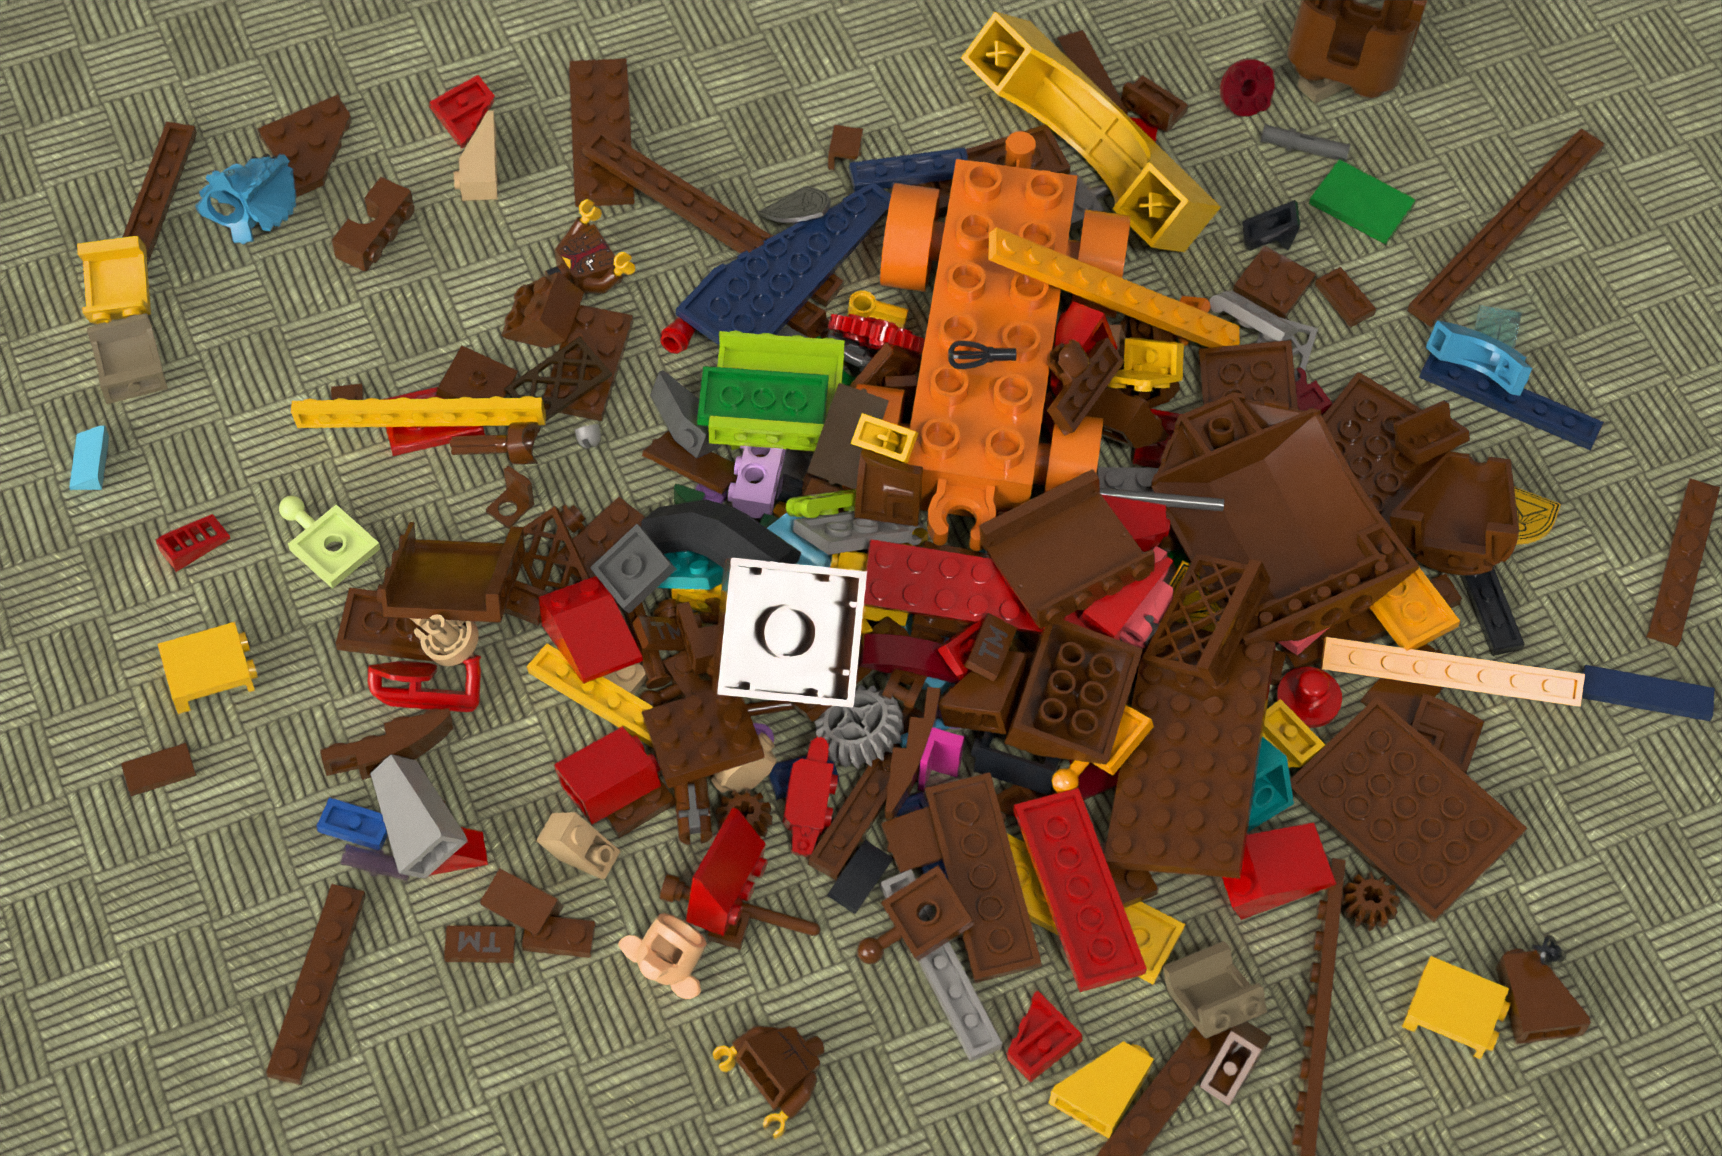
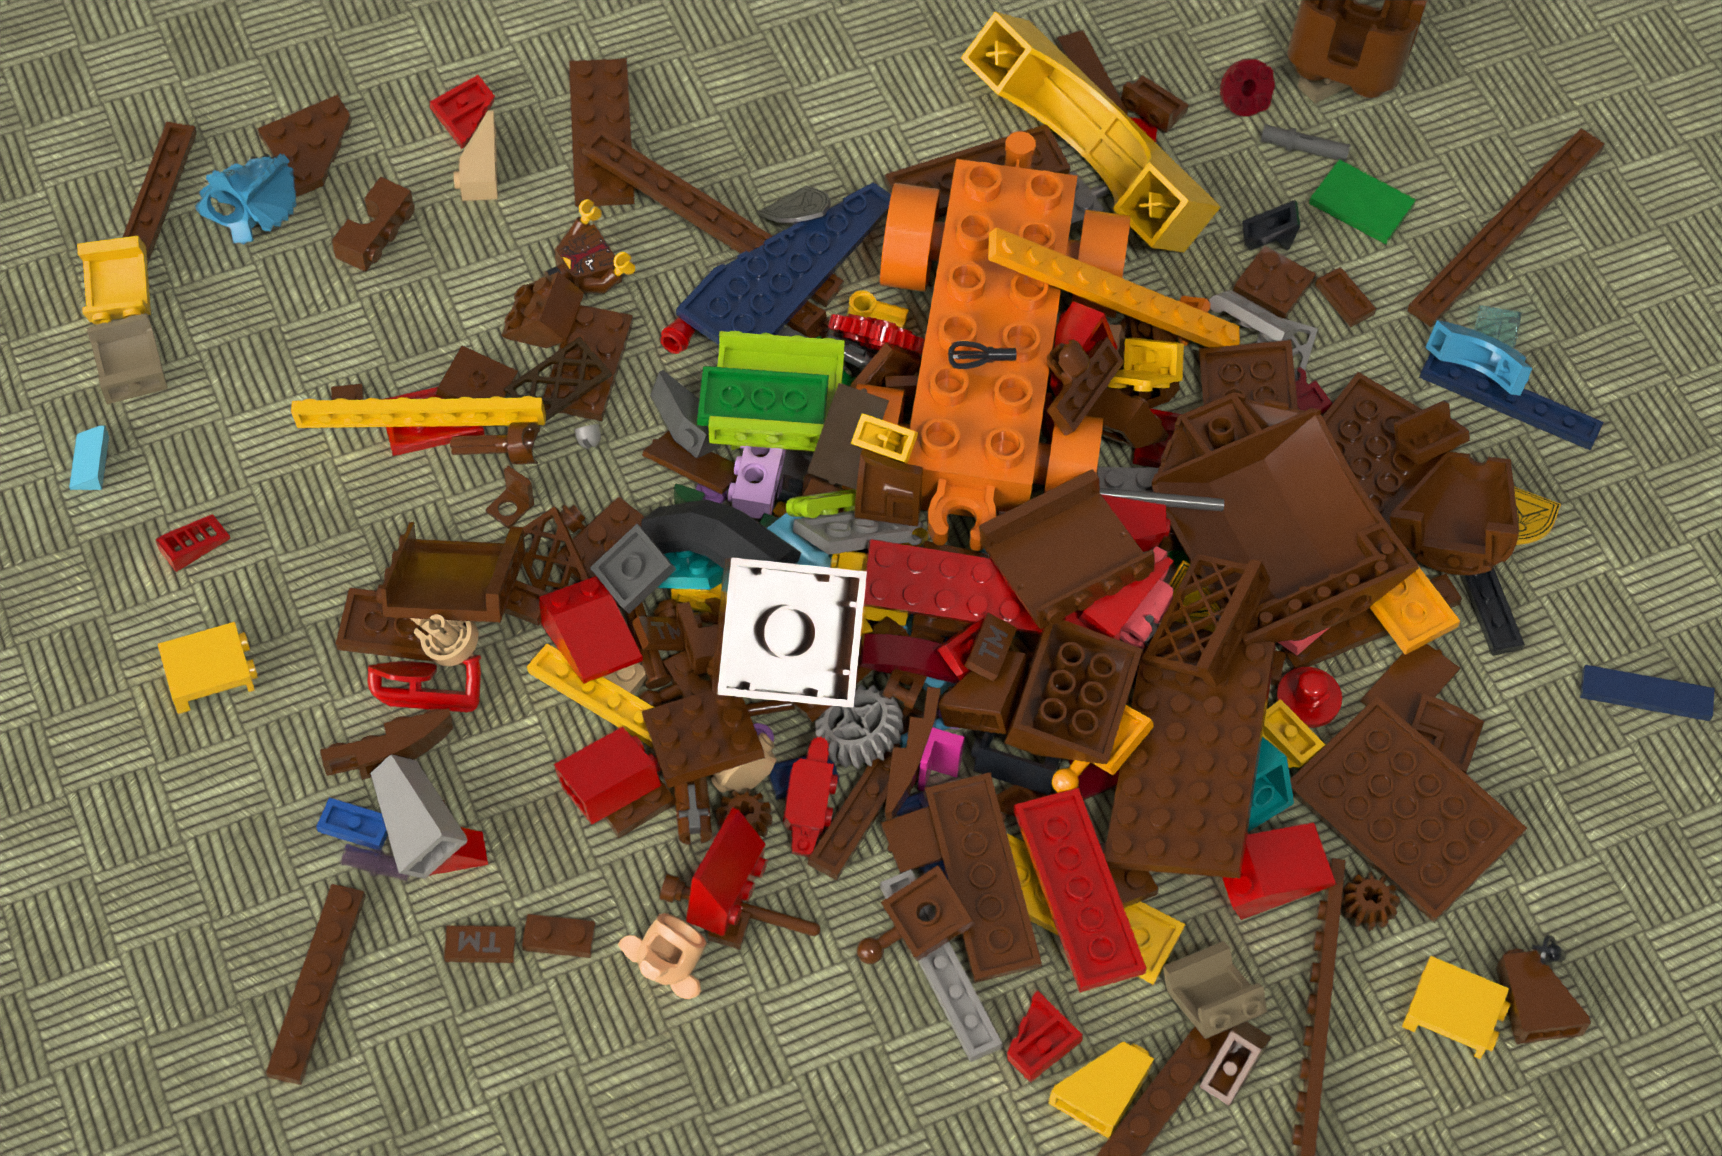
reddish brown tile [121,743,197,797] -> none
yellowish green plate [279,496,380,589] -> none
reddish brown panel [480,868,564,935] -> none
tan slope [536,812,621,879] -> none
reddish brown torso [713,1025,825,1138] -> none
black slope [827,840,894,914] -> none
reddish brown panel [828,125,863,170] -> none
dark blue tile [849,147,969,192] -> none
plate [1320,637,1585,707] -> none
reddish brown plate [1646,478,1720,647] -> none

